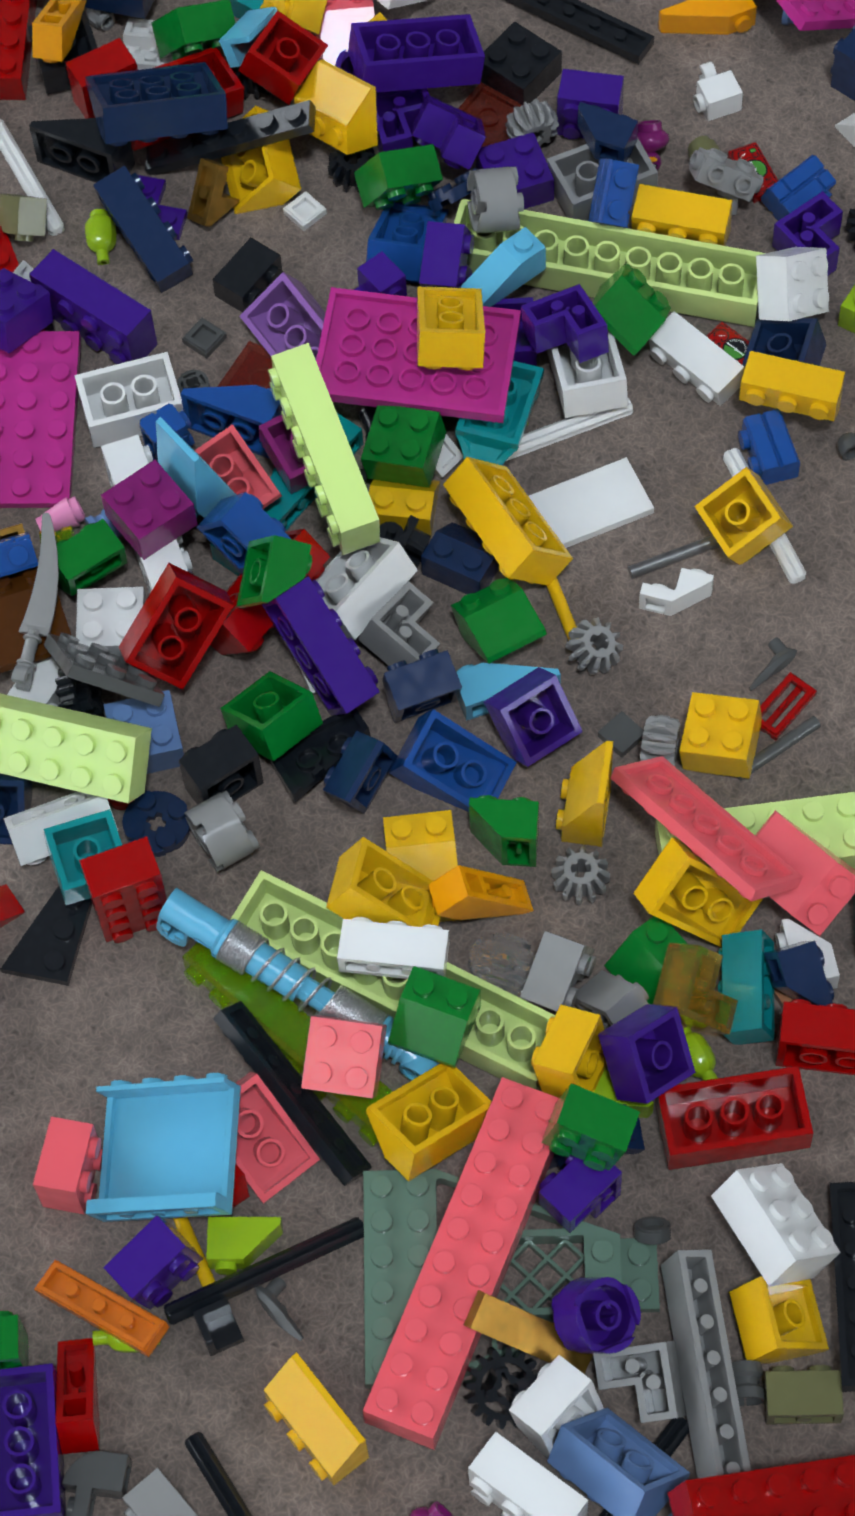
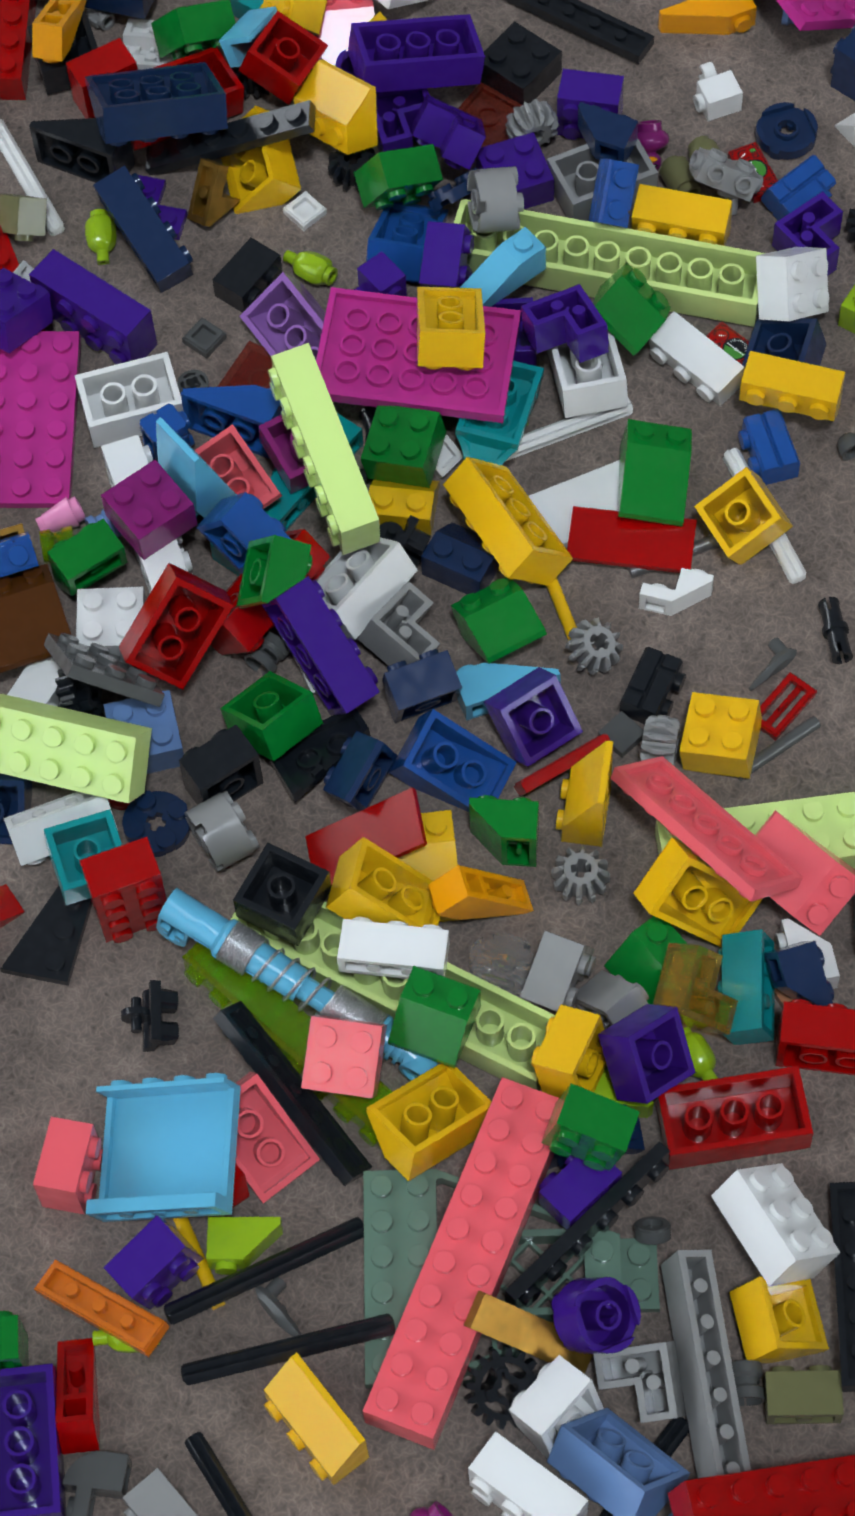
light grey sword [11,513,59,691] -> none
black panel [193,1298,244,1356] -> none
none -> black hips [121,980,179,1052]
none -> black axle [181,1313,395,1385]
none -> black brick [233,842,332,946]
none -> dark grey wheel [244,631,290,676]
none -> lime plant [283,250,338,286]
none -> red piece [305,787,427,886]
none -> black plate [505,1141,670,1308]
none -> red tile [514,733,611,796]
none -> red piece [567,506,697,573]
none -> green slope [618,419,692,526]
none -> black brick [619,647,686,724]
none -> olive brick [659,155,701,194]
none -> dark blue plate [755,102,818,160]
none -> black pin [818,597,853,664]

